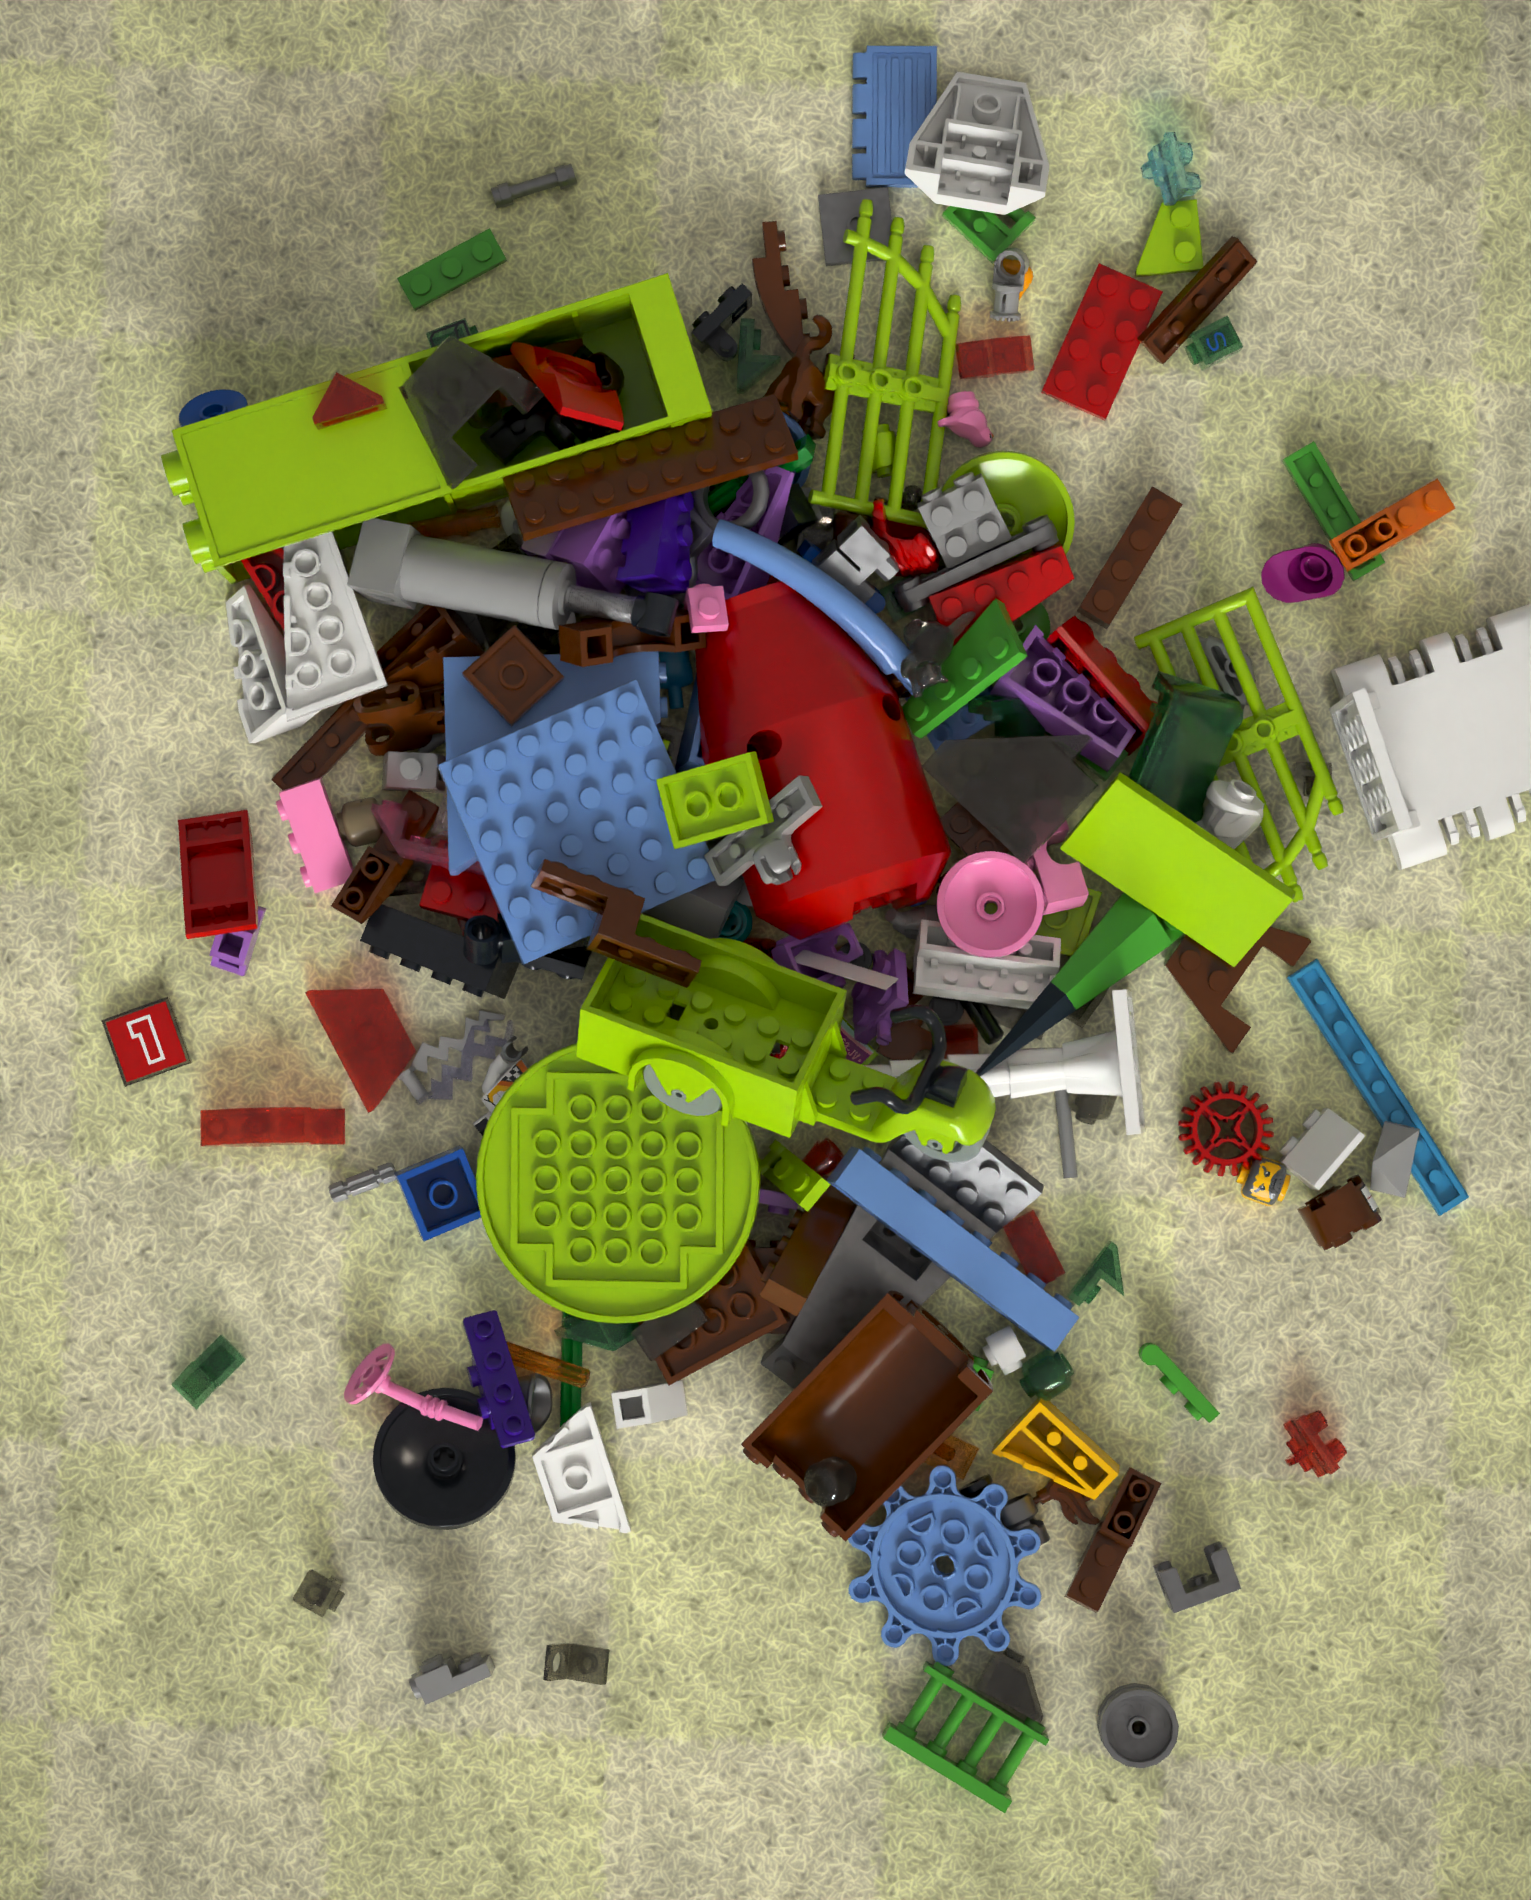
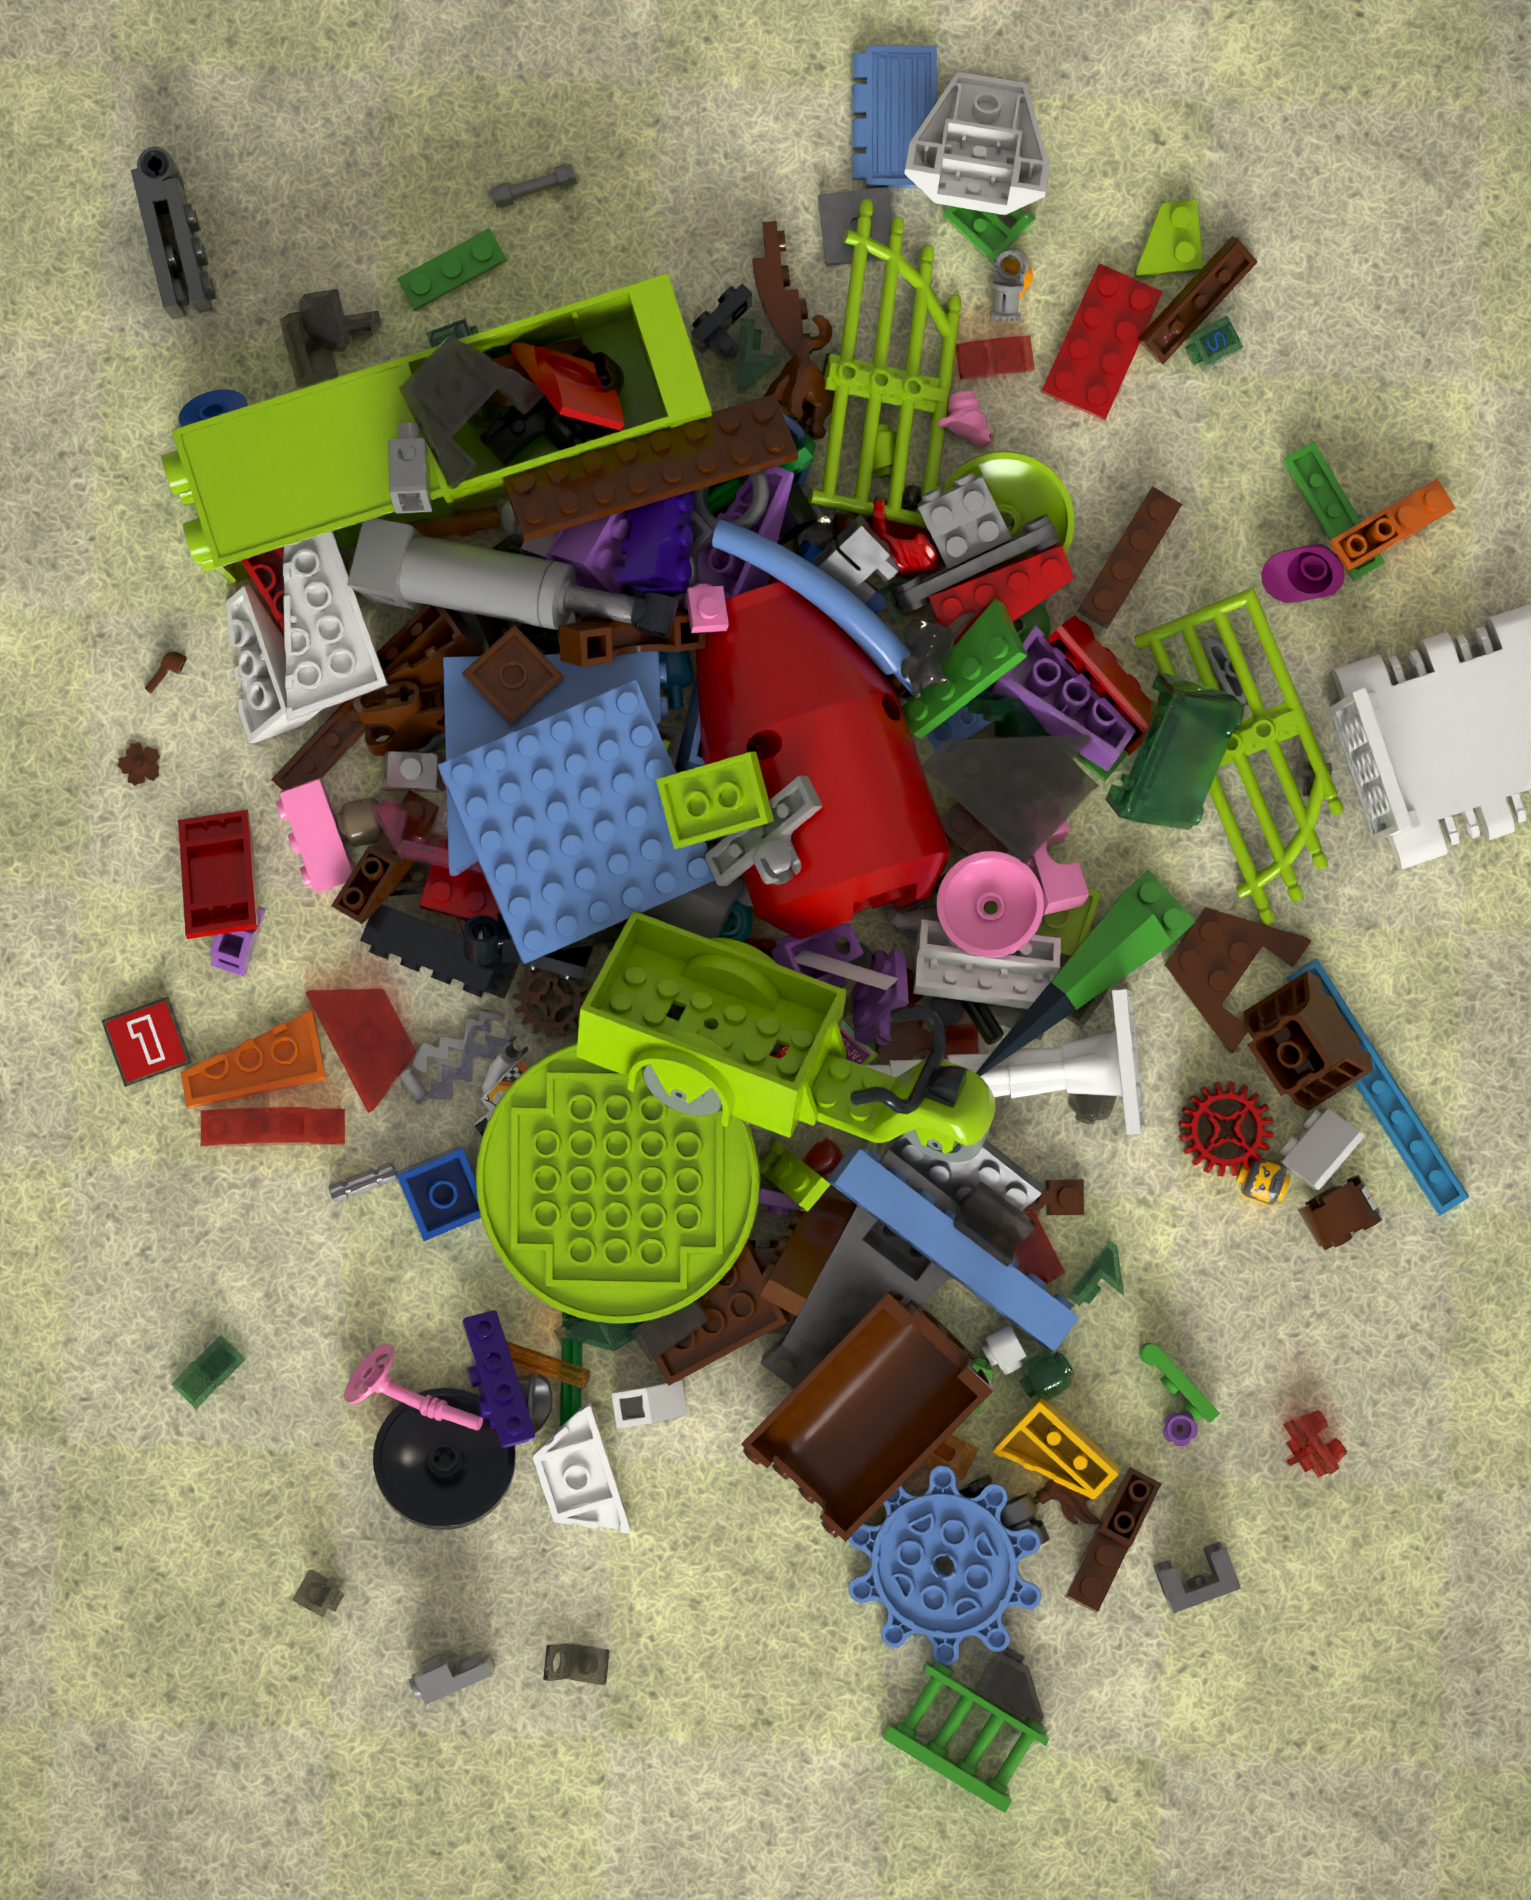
clear red slope [312,372,387,430] -> none
reddish brown bracket [531,859,702,988] -> none
clear smoke head [804,1456,857,1508] -> none
light grey bar [1055,1089,1078,1179] -> none
lime tile [1060,772,1296,967] -> none
flat silver wheel [1097,1683,1179,1768] -> none
clear light blue hips [1140,132,1201,206] -> none
white animal [1196,779,1264,849] -> none
light grey slope [1370,1121,1420,1198] -> none
none -> reddish brown plant [117,742,160,786]
none -> dark grey hinge [131,147,217,320]
none -> reddish brown hand [145,651,187,693]
none -> orange wing [180,1009,327,1109]
none -> clear smoke slope [279,309,338,387]
none -> clear smoke brick [298,289,381,352]
none -> light grey torso [388,422,432,514]
none -> reddish brown gear [513,969,588,1038]
none -> clear smoke panel [953,1181,1036,1267]
none -> reddish brown plate [1024,1179,1084,1215]
none -> medium lavender plate [1163,1411,1198,1446]
none -> reddish brown slope [1244,971,1373,1111]

